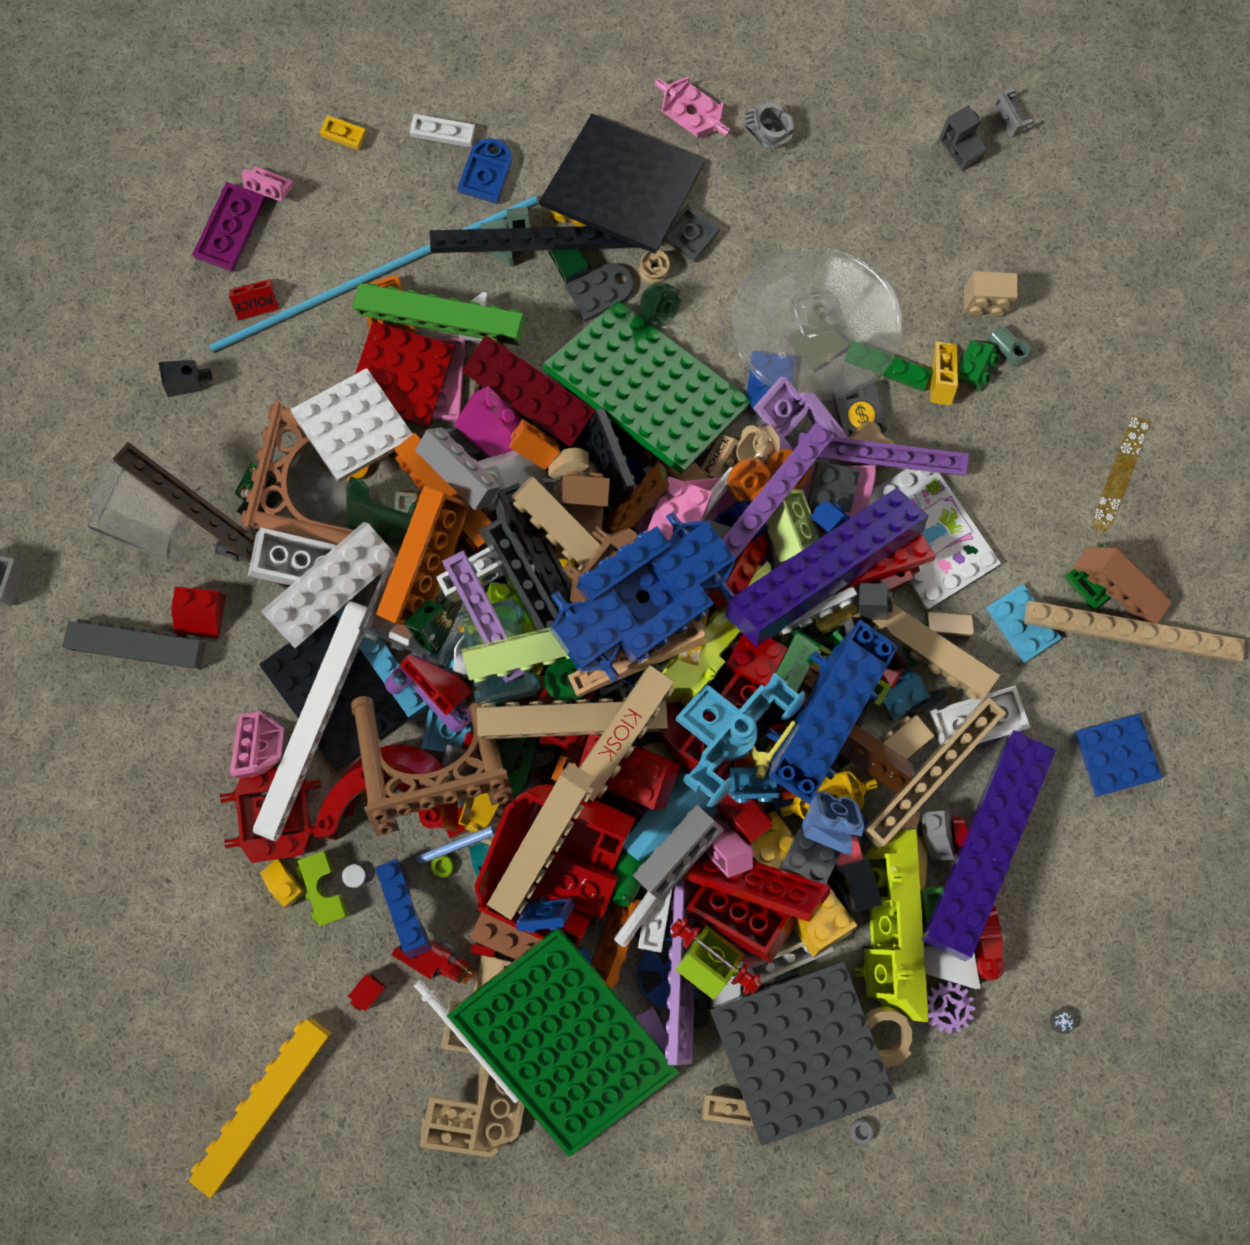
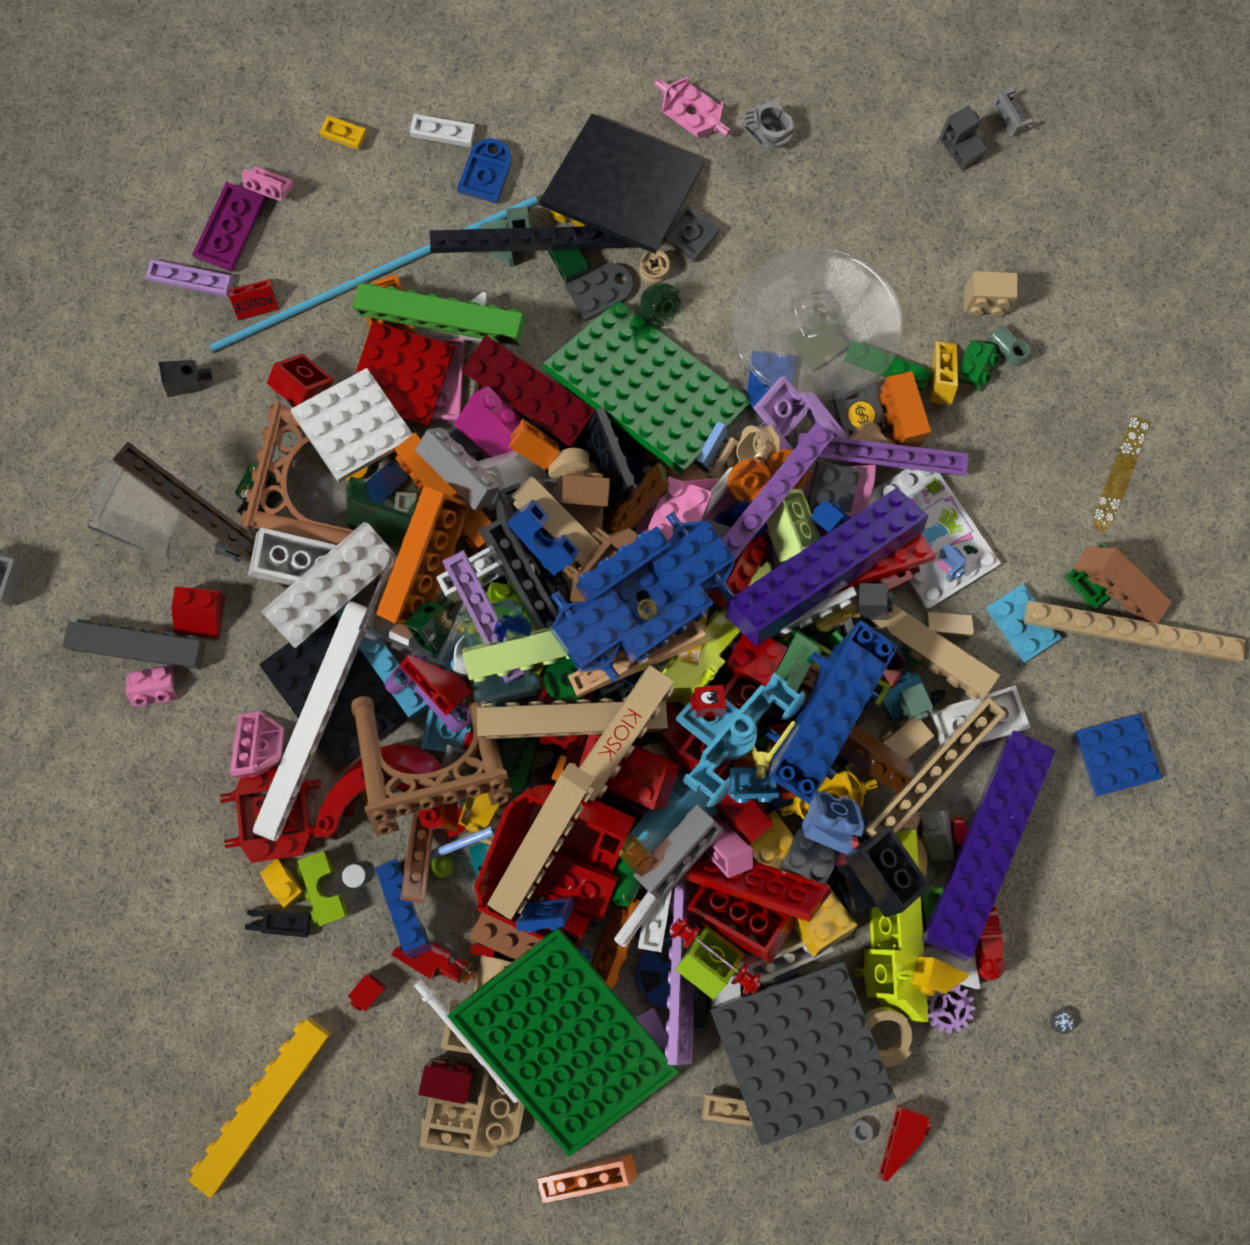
none -> bright pink bracket [125,665,177,707]
none -> lavender tile [145,259,234,297]
none -> black hinge [245,909,312,938]
none -> red brick [266,353,334,407]
none -> blue slope [362,459,409,507]
none -> nougat tile [400,812,434,903]
none -> dark red brick [418,1057,476,1105]
none -> clear blue bracket [494,614,532,643]
none -> blue arch [507,499,580,576]
none -> orange slope [537,1153,638,1203]
none -> clear orange brick [619,834,659,877]
none -> clear yellow hinge [637,599,658,621]
none -> red brick [690,685,726,718]
none -> light blue tile [697,421,729,470]
none -> black slope [844,826,931,918]
none -> orange brick [878,371,931,447]
none -> red slope [879,1105,931,1182]
none -> sand green brick [898,683,933,721]
none -> yellow slope [911,957,969,996]
none -> medium blue bracket [939,543,967,582]

